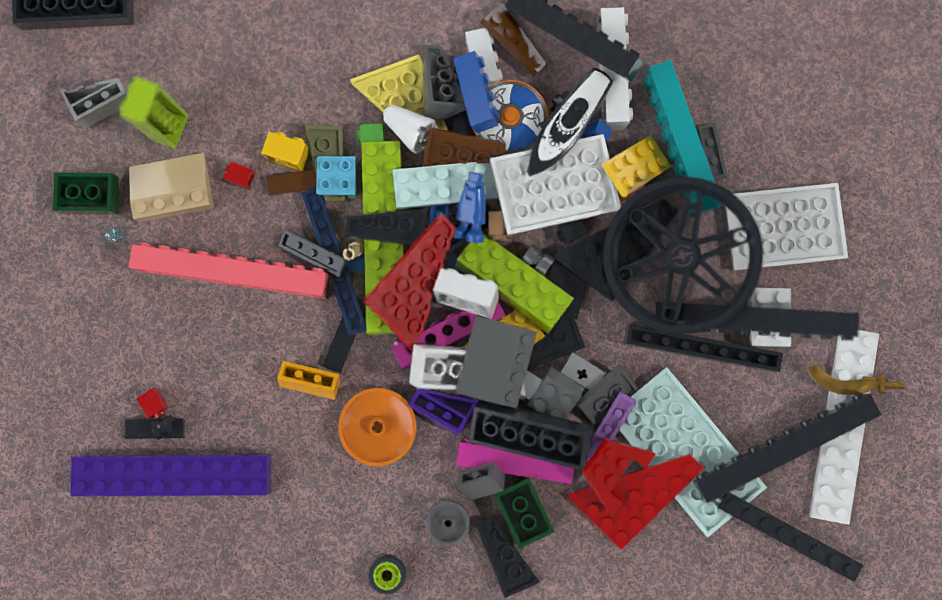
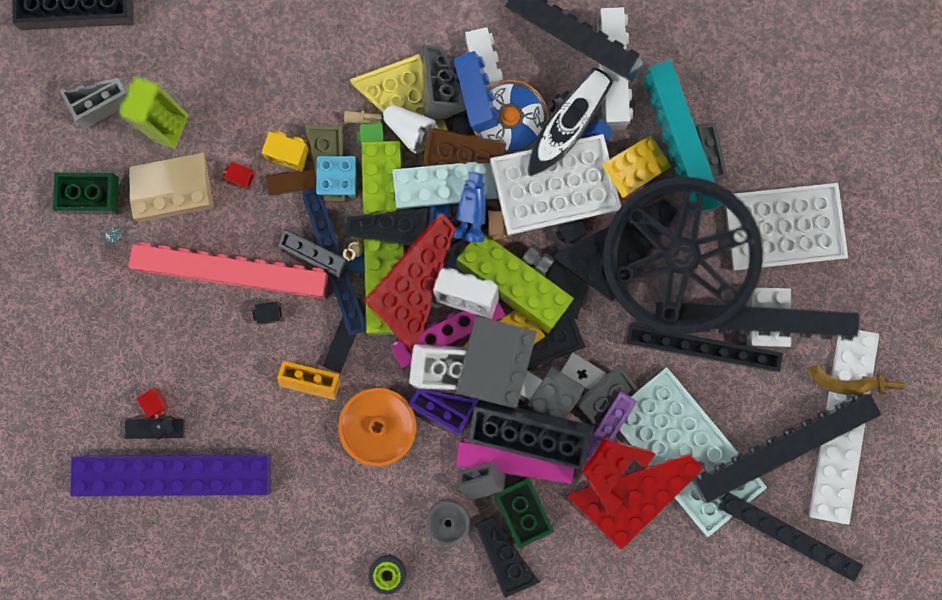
reddish brown wing [480,3,546,76] -> none
none -> black brick [252,301,283,325]
none -> tan axle [344,111,382,125]

